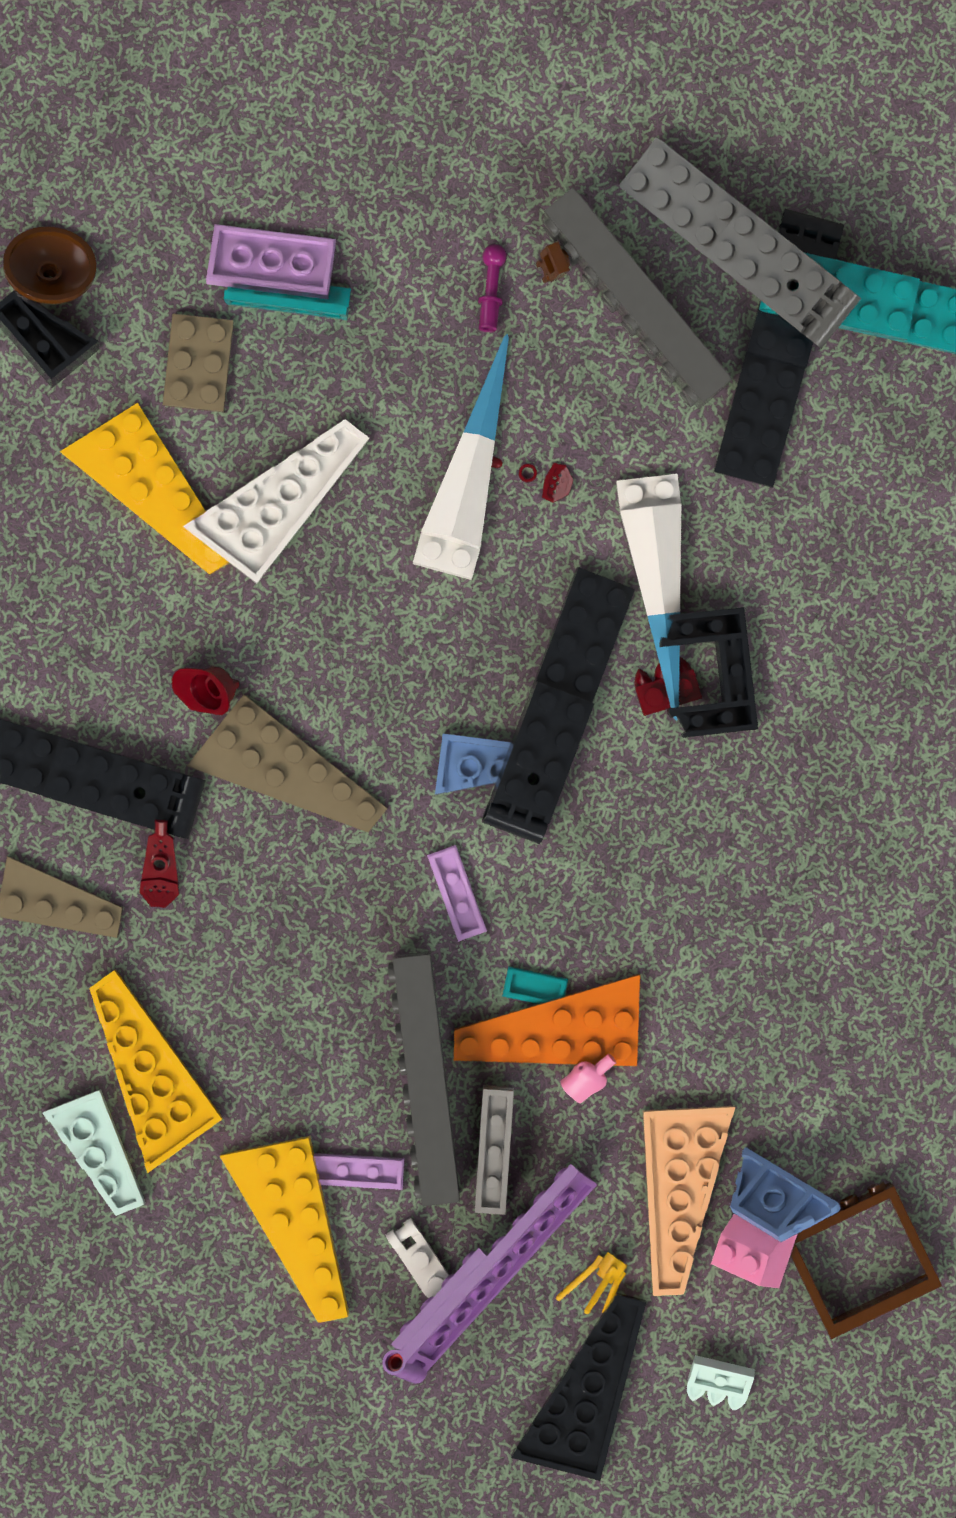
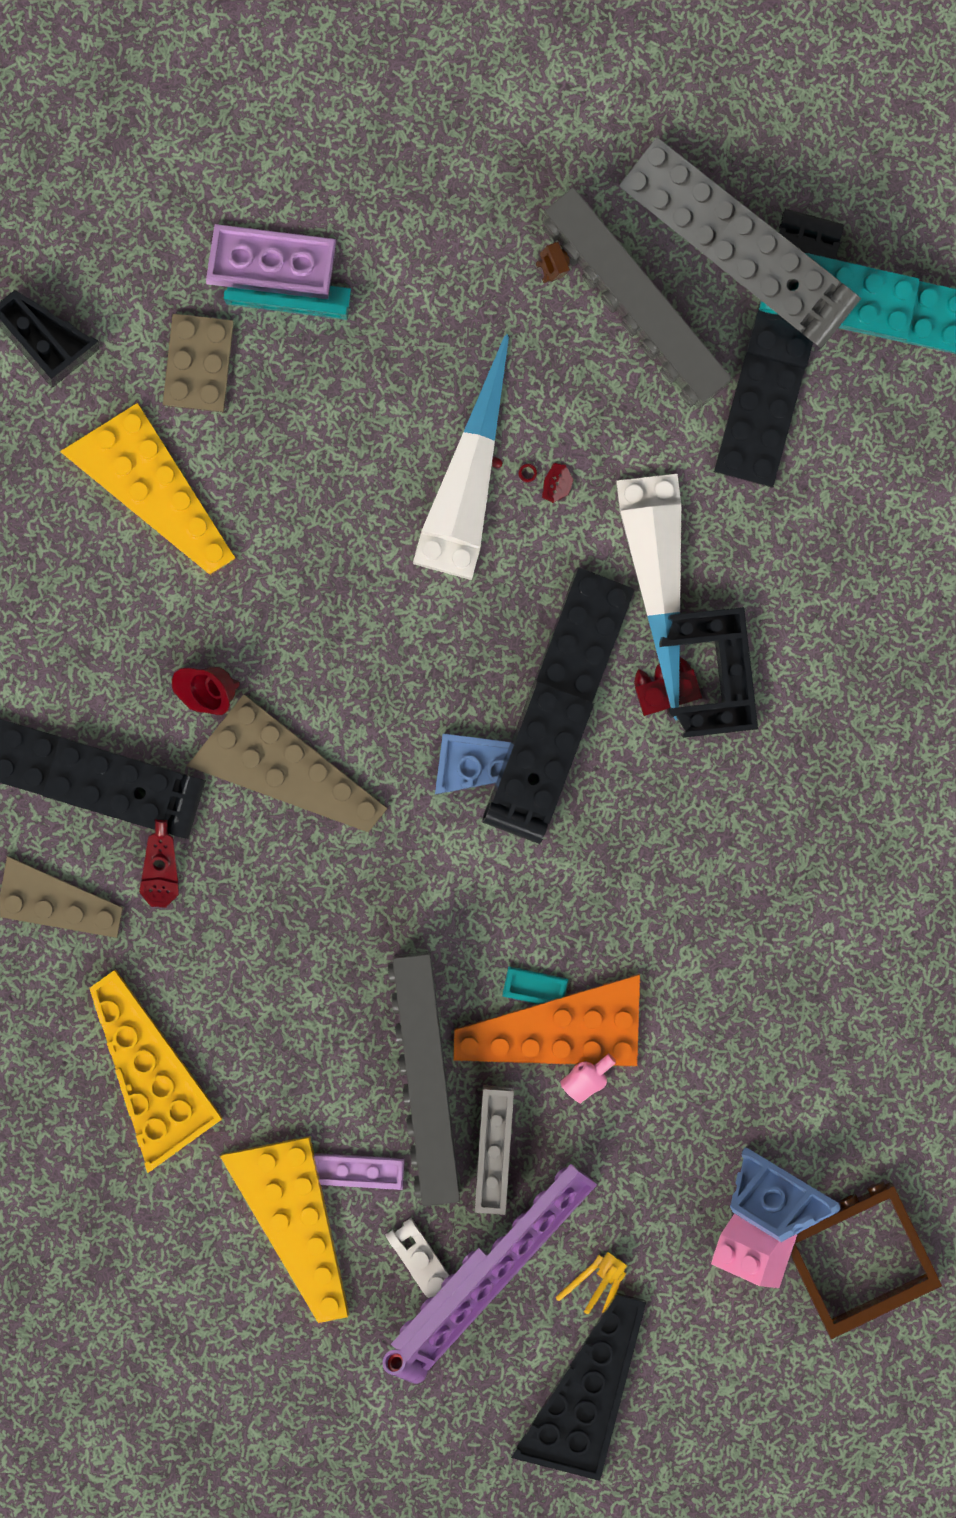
reddish brown dish [3,227,96,304] -> none
light aqua wing [43,1089,146,1216] -> none
white wing [183,419,369,584] -> none
lavender tile [427,845,487,942] -> none
magenta pin [478,244,507,333] -> none
light nougat wing [643,1106,735,1296] -> none
light aqua plate [687,1355,755,1410] -> none

